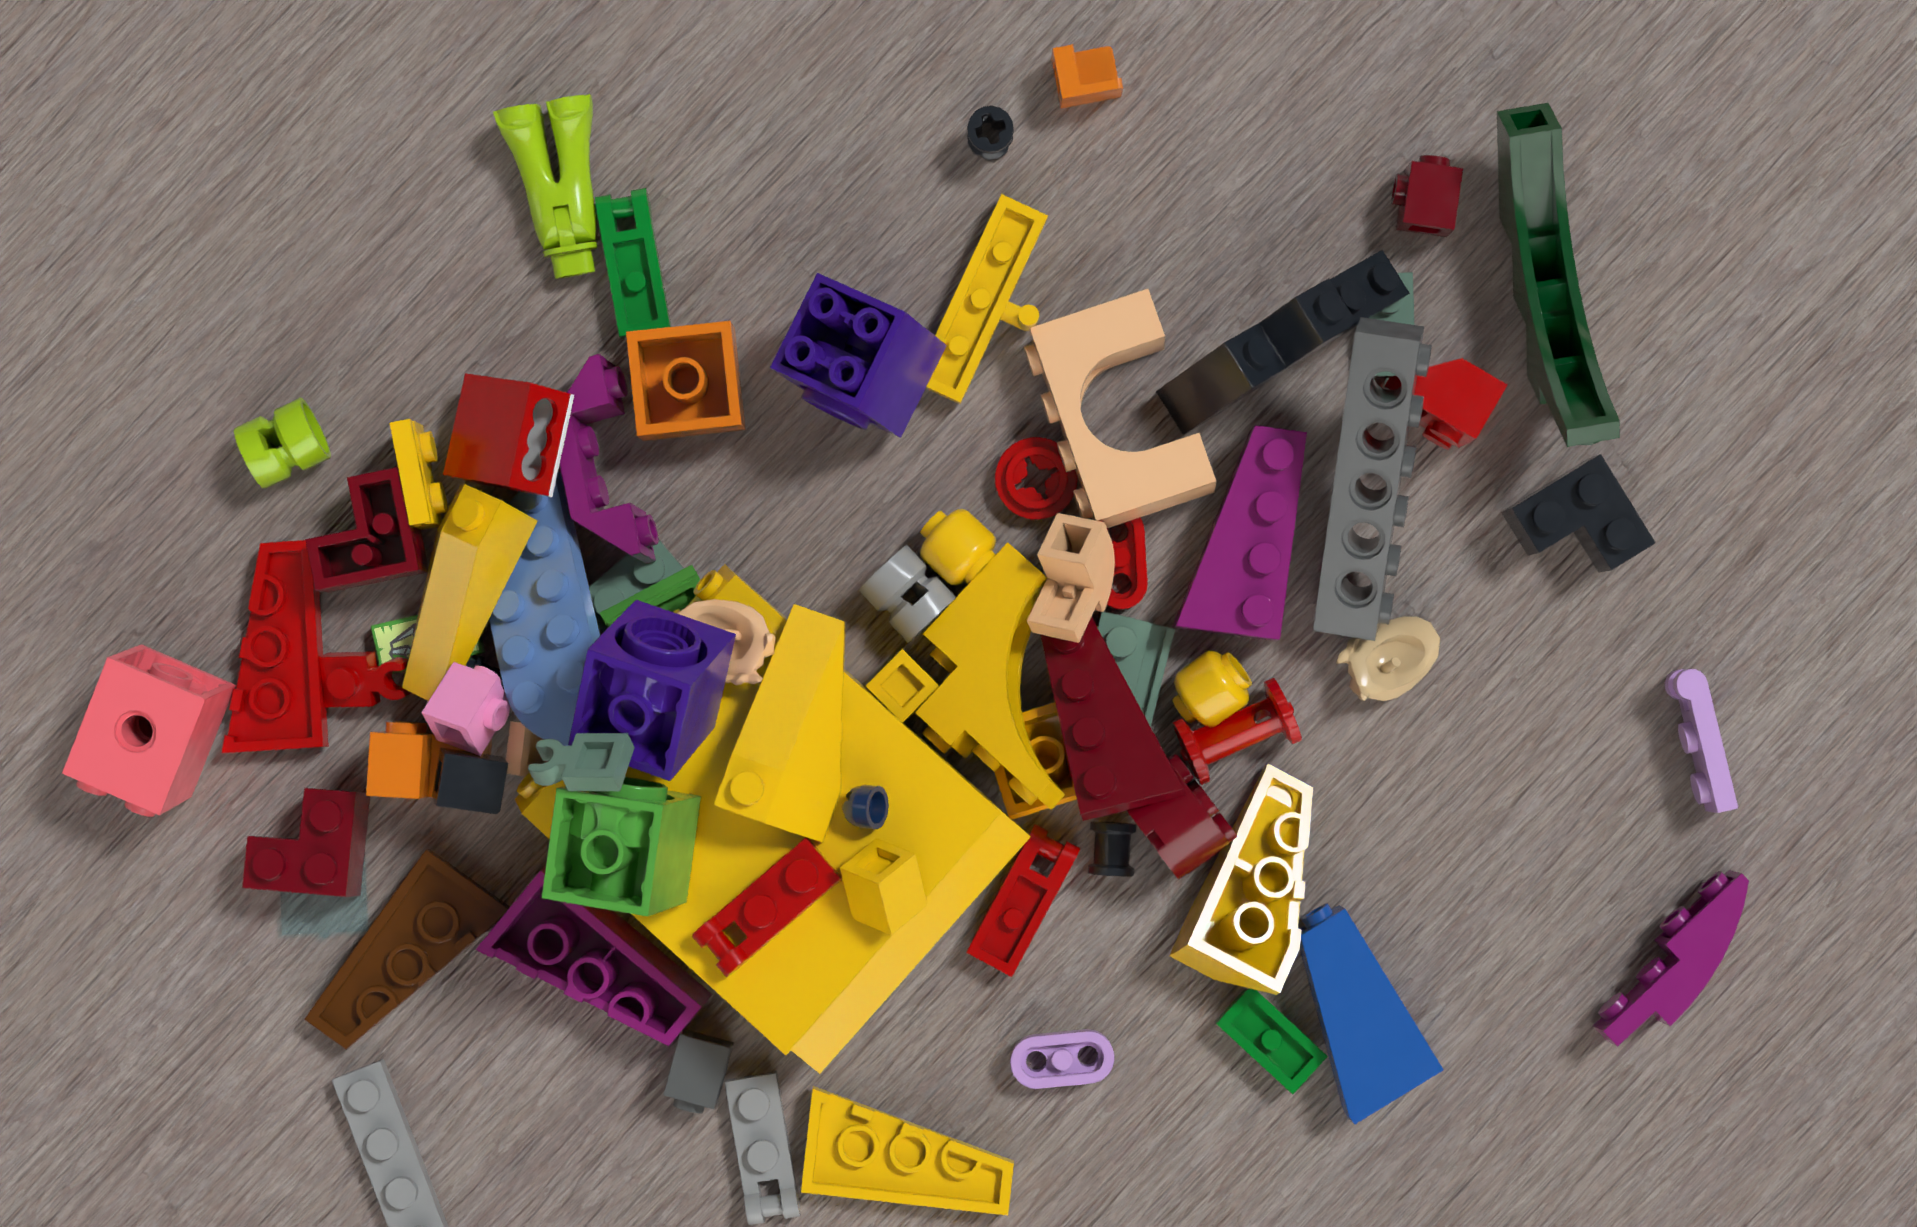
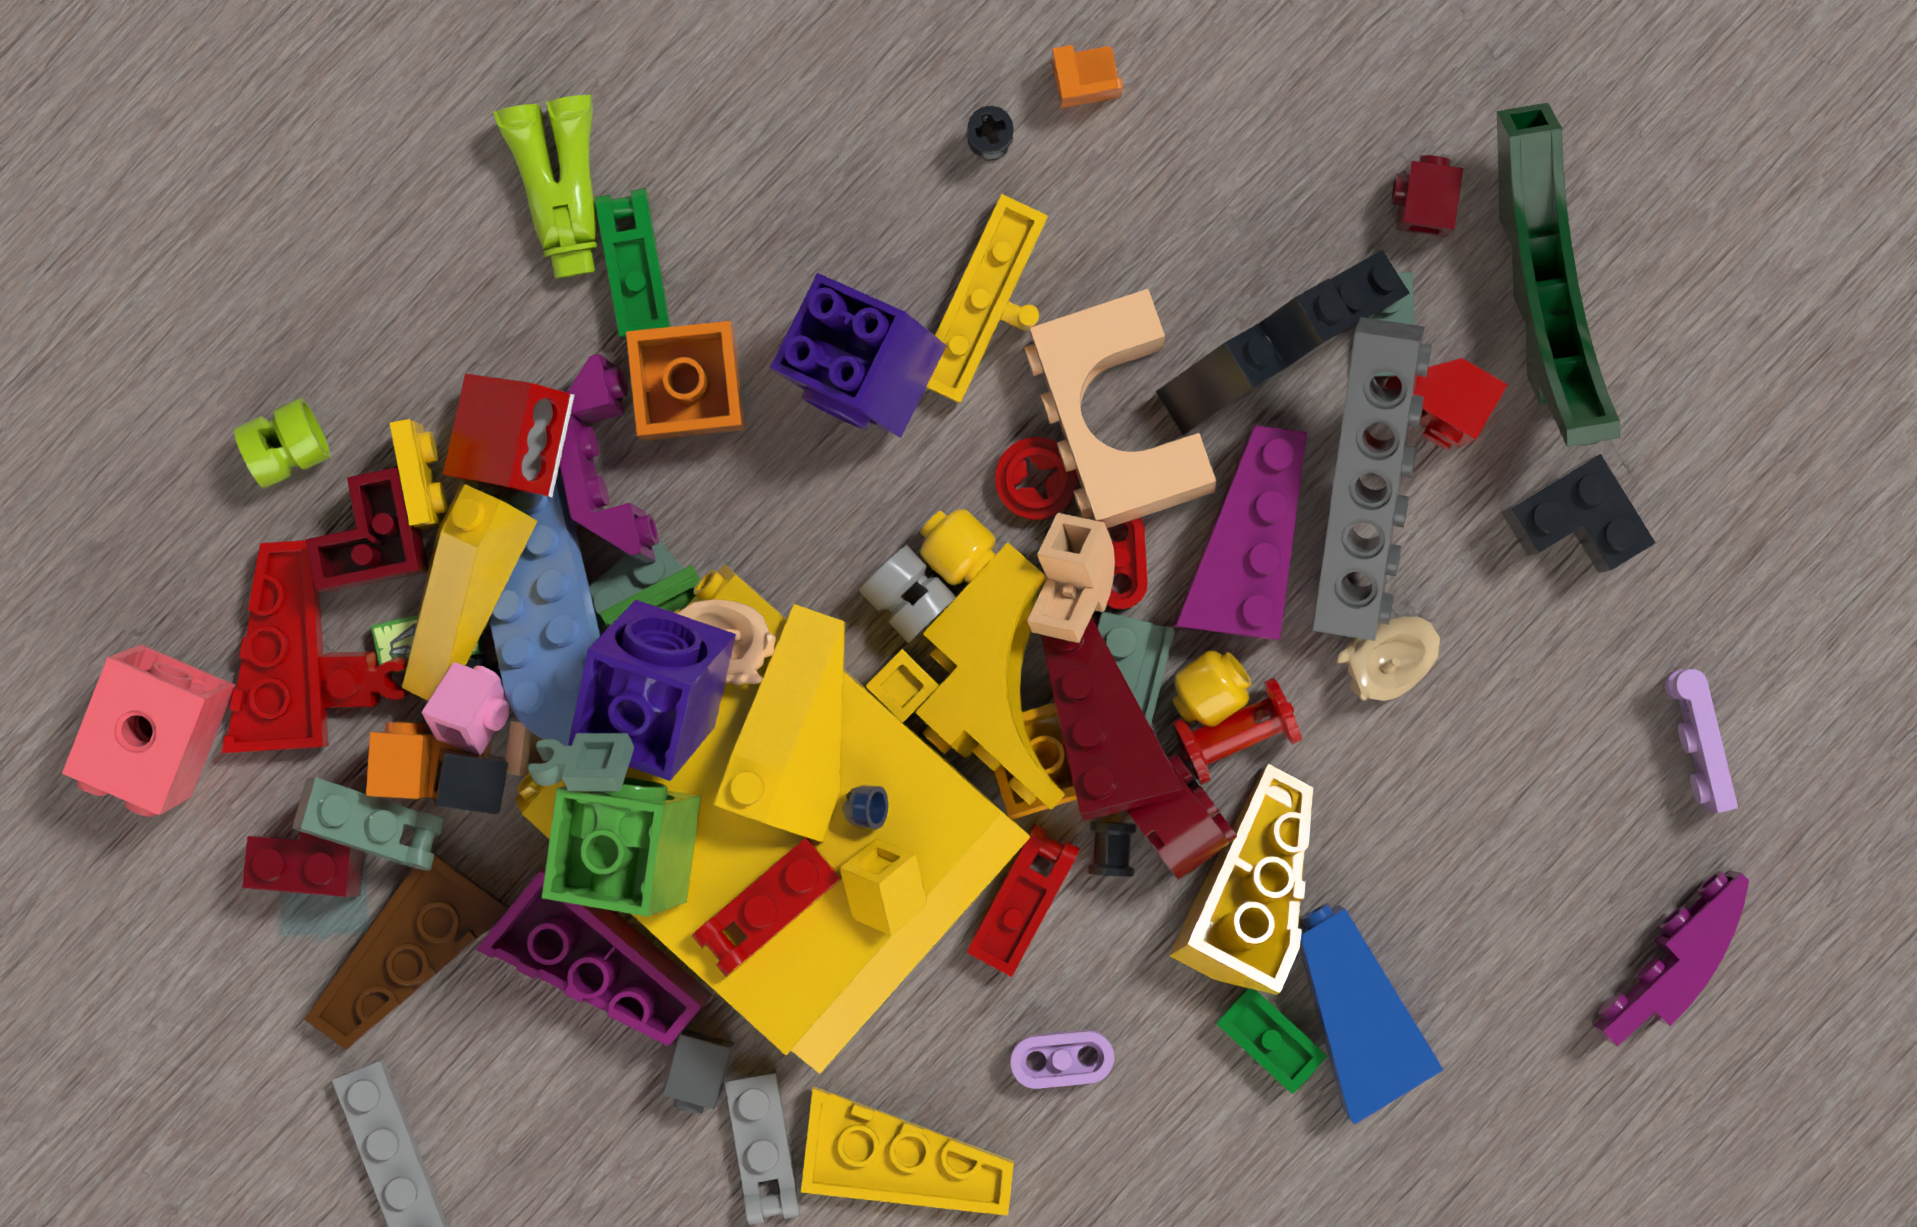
none -> sand green plate [292,777,444,871]

